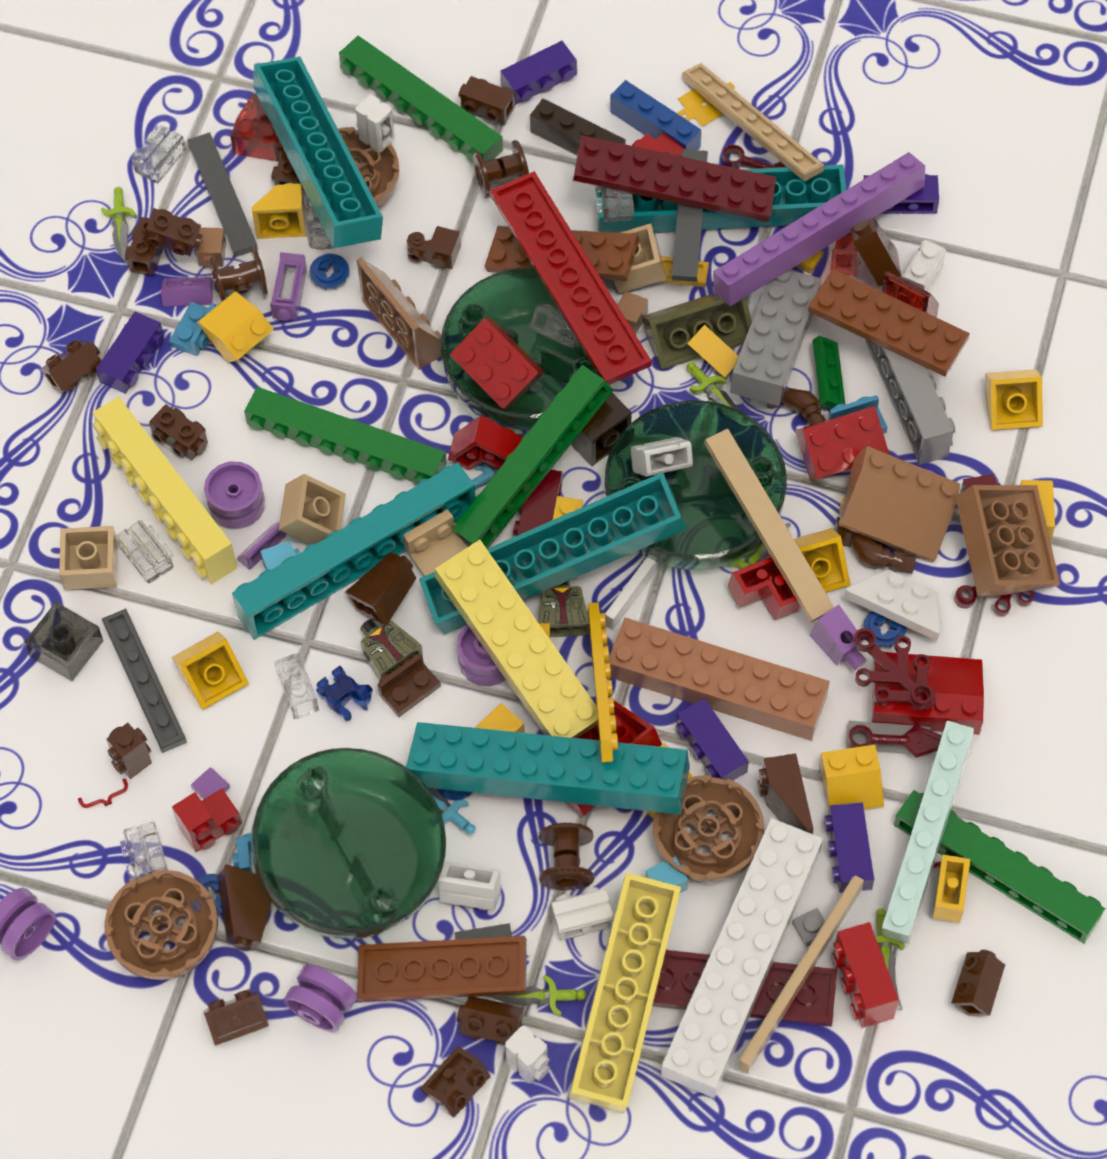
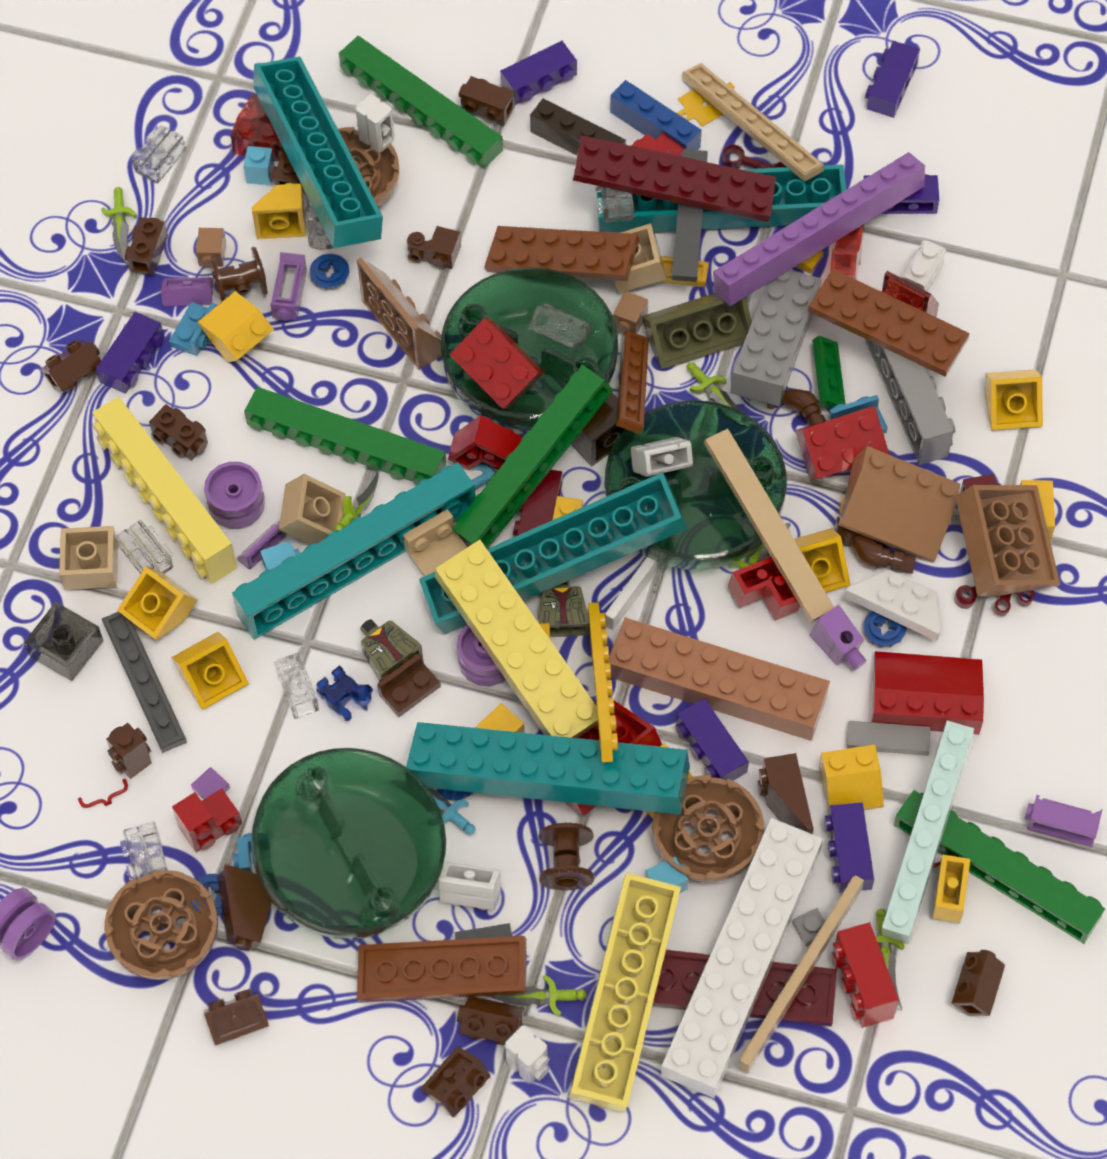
reddish brown brick [143,208,203,256] -> none
dark grey tile [187,132,258,257] -> none
medium lavender wheel [283,964,357,1032] -> none
reddish brown slope [345,552,416,626] -> none
reddish brown hose [472,140,529,198] -> none
red plate [490,171,652,385] -> none
white brick [551,887,614,941] -> none
yellow tile [687,325,739,378] -> none
dark red piece [847,724,942,758] -> none
reddish brown slope [851,218,902,287] -> none
dark red plant [854,628,935,710] -> none
none -> yellow slope [117,567,198,640]
none -> medium azure brick [243,146,275,186]
none -> piece [334,472,379,531]
none -> dark orange tile [616,330,649,434]
none -> dark purple brick [865,40,920,118]
none -> medium lavender window [1024,795,1103,847]

